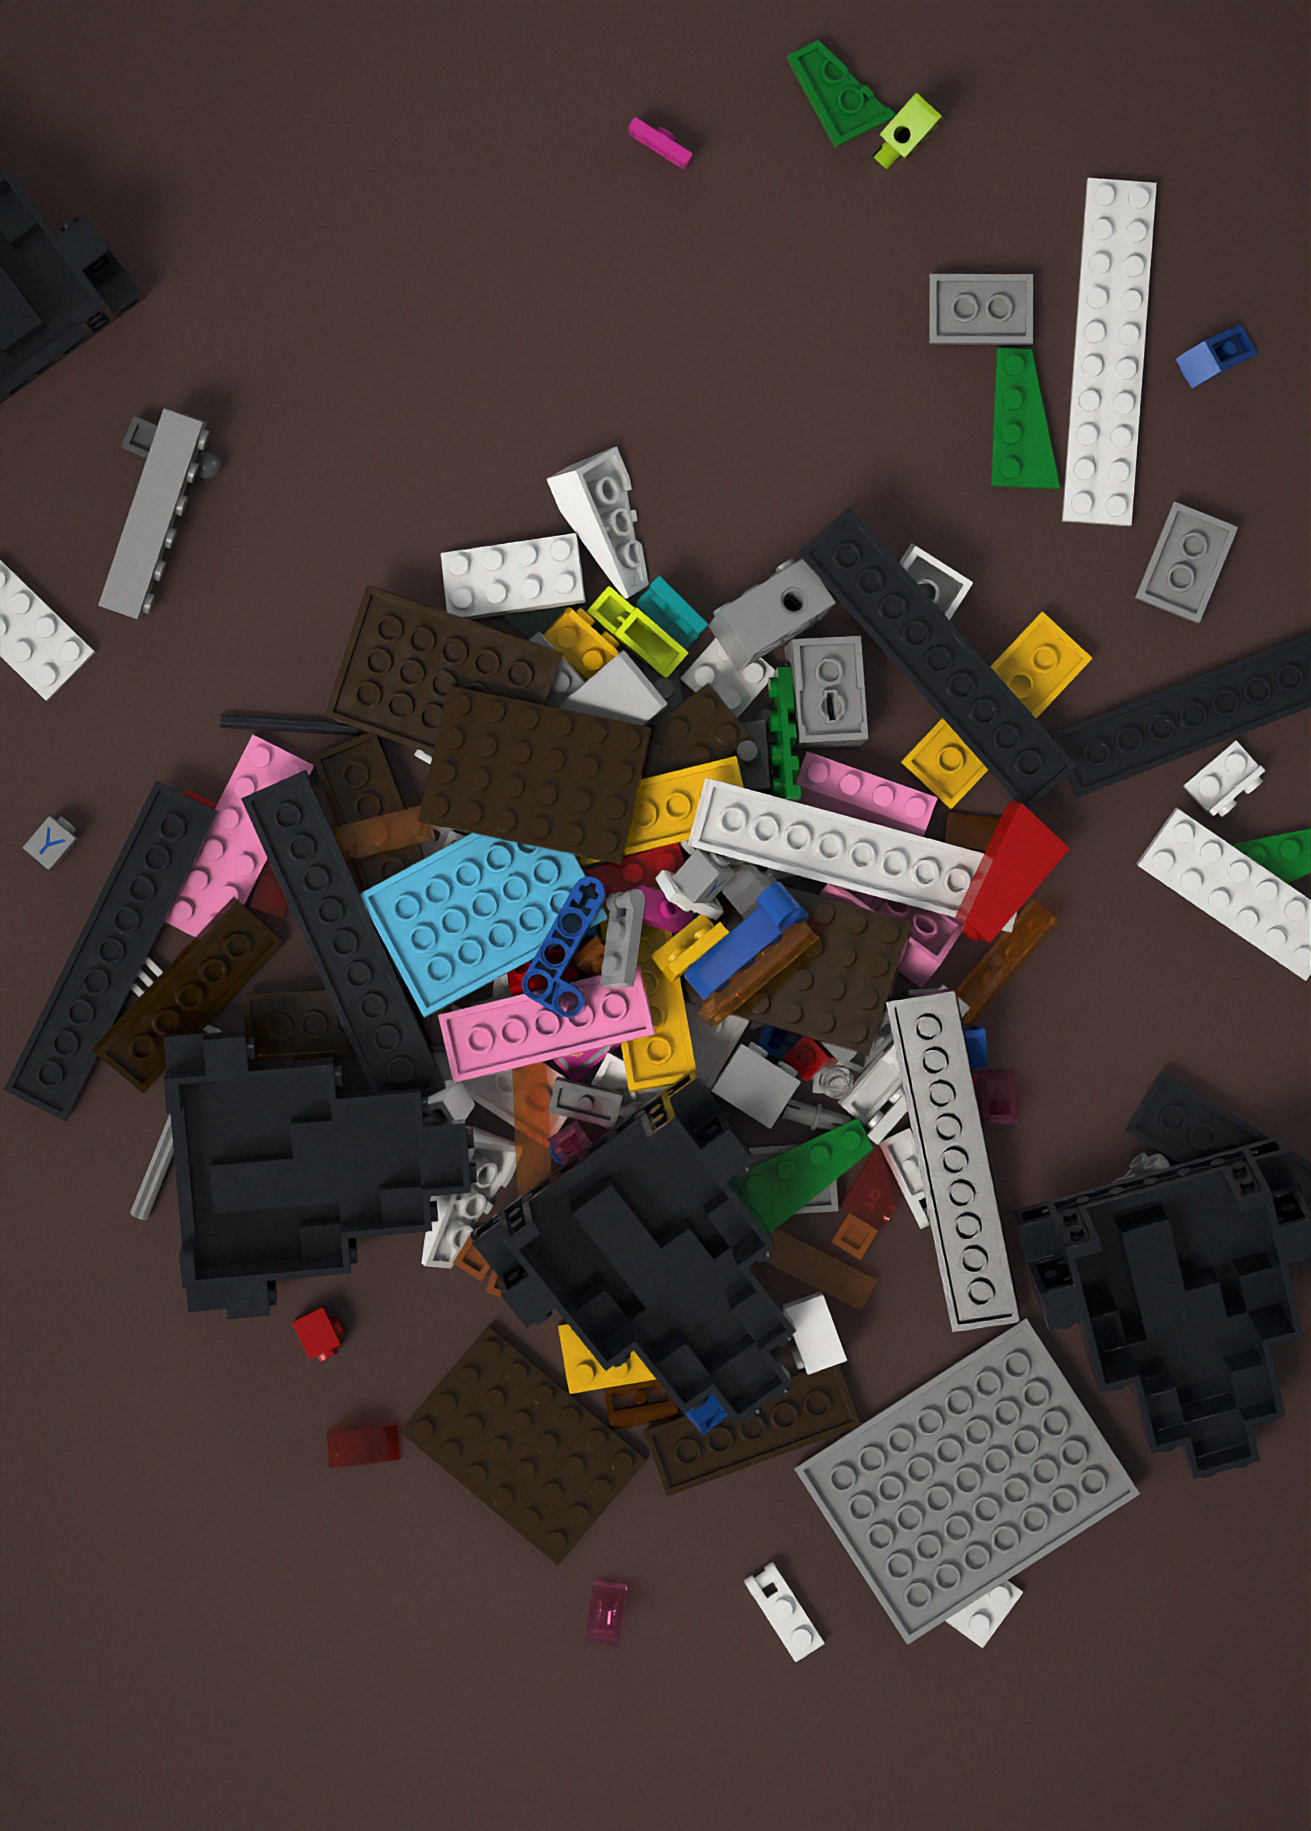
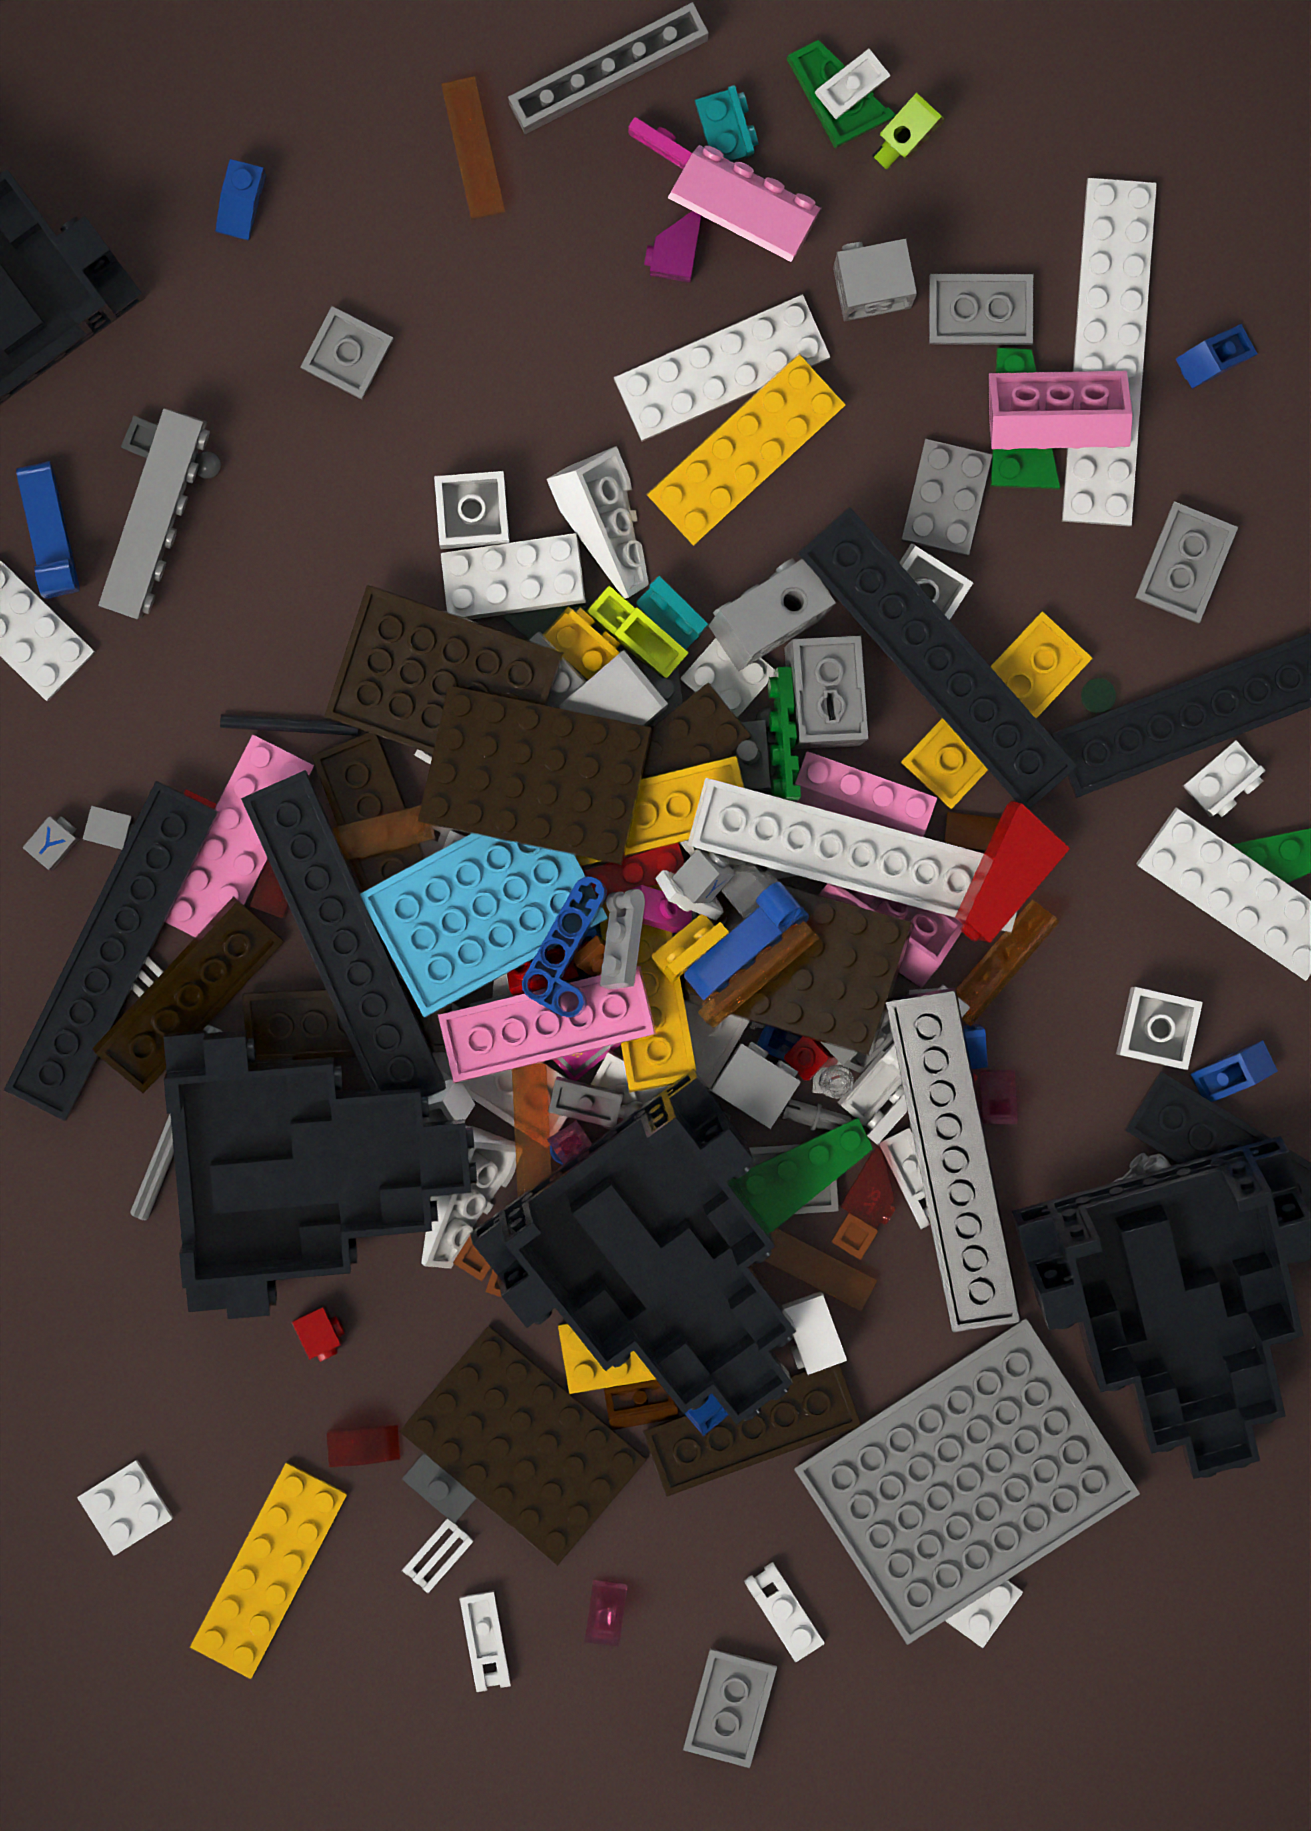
none -> blue beam [16,461,80,599]
none -> white plate [77,1460,174,1556]
none -> light grey brick [83,806,135,850]
none -> yellow plate [190,1462,348,1679]
none -> blue slope [215,159,266,241]
none -> light grey plate [301,306,394,400]
none -> dark grey tile [402,1453,477,1524]
none -> white tile [402,1518,474,1593]
none -> white brick [434,471,510,549]
none -> clear orange plate [441,76,505,220]
none -> white plate [460,1590,511,1692]
none -> light grey brick [508,2,709,135]
none -> white plate [614,294,830,442]
none -> magenta slope [644,211,702,283]
none -> yellow plate [646,354,845,546]
none -> bright pink slope [668,145,821,262]
none -> light grey plate [683,1648,777,1768]
none -> teal bracket [695,85,759,162]
none -> white plate [815,49,891,119]
none -> light grey piece [833,239,917,322]
none -> light grey plate [901,439,993,556]
none -> bright pink slope [989,371,1133,450]
none -> clear green tile [1080,678,1116,713]
none -> white brick [1116,987,1203,1070]
none -> blue slope [1191,1040,1278,1102]

